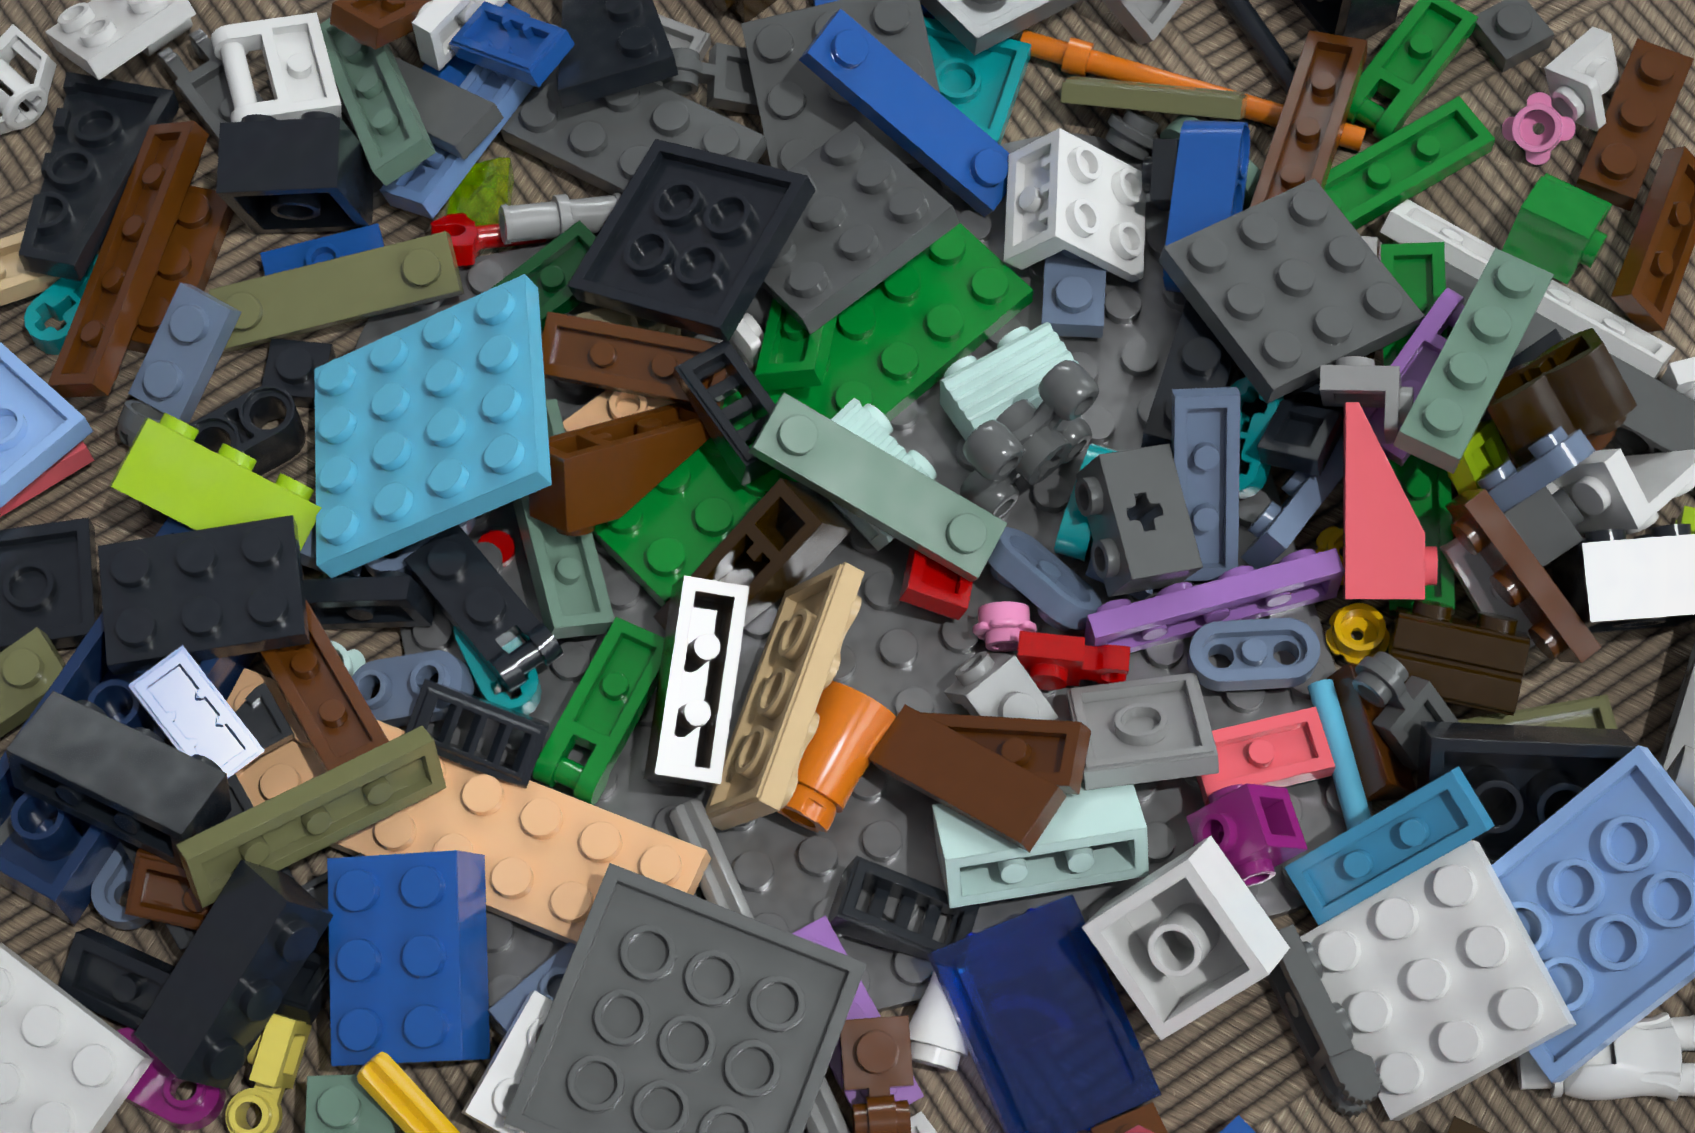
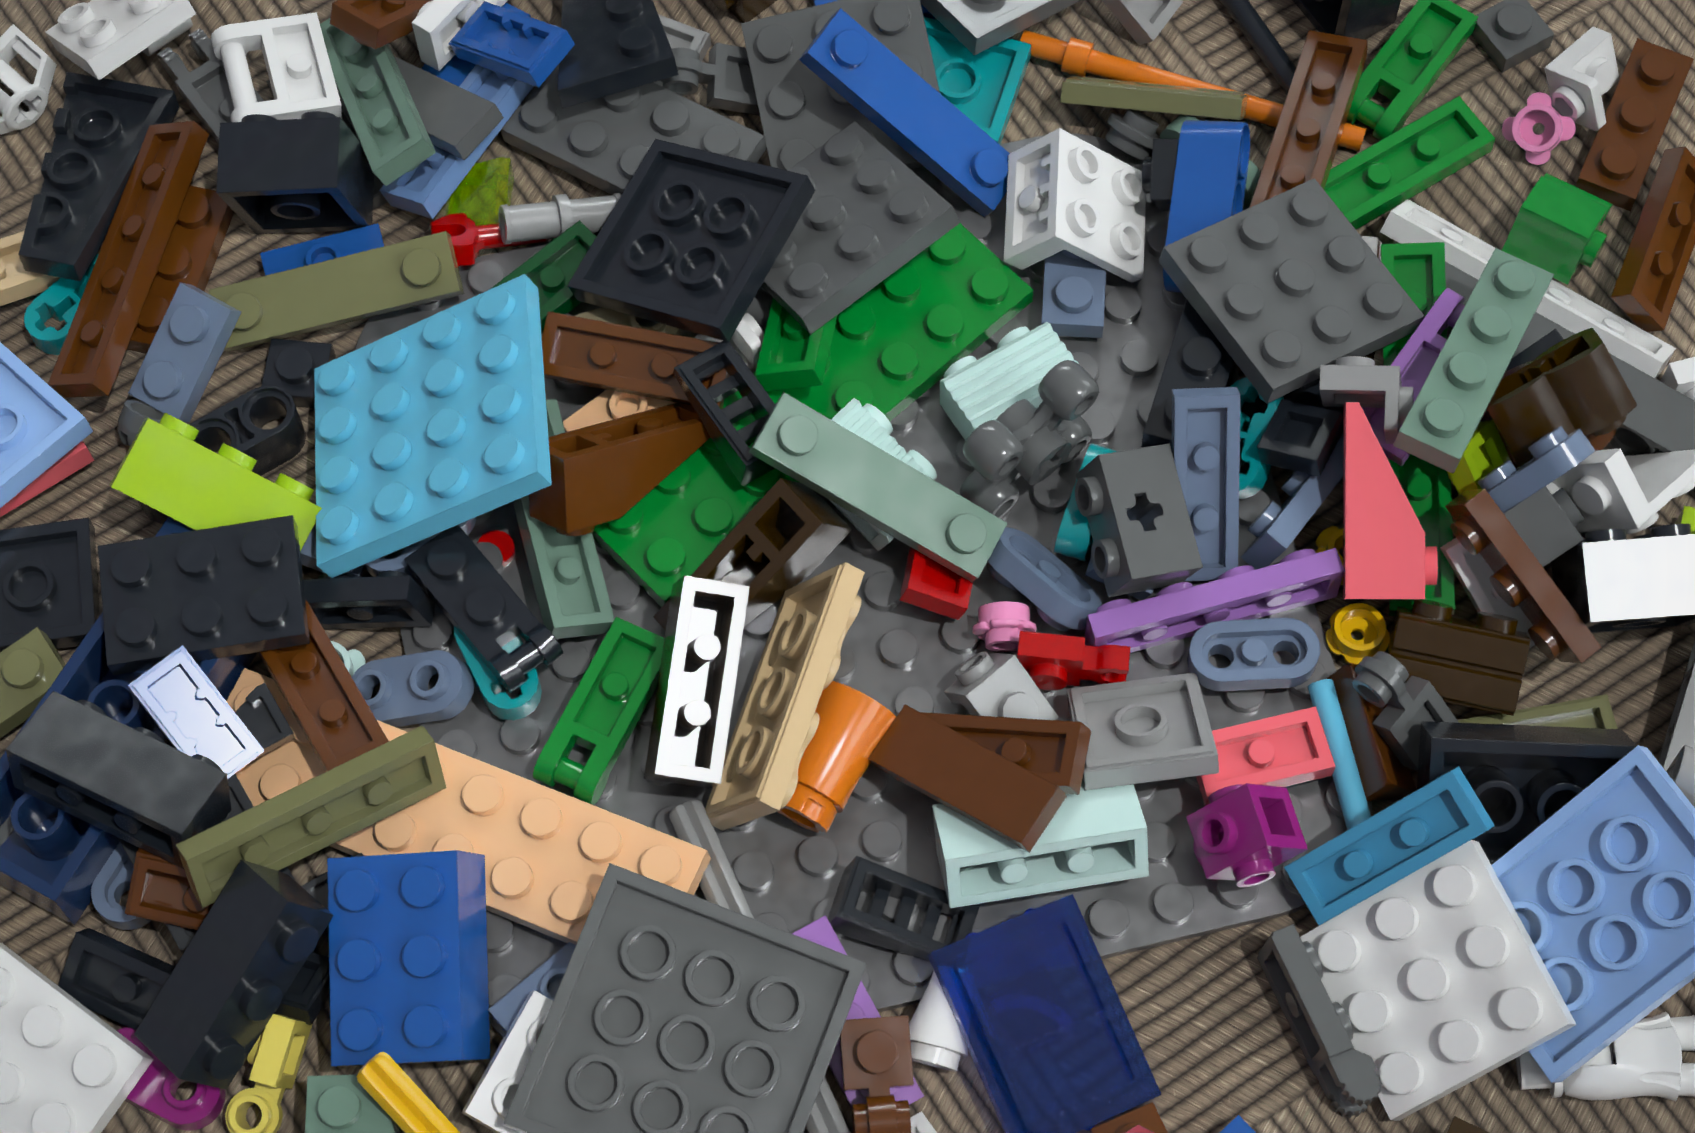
black slope [405,678,549,789] -> none
white brick [1082,836,1290,1040] -> none

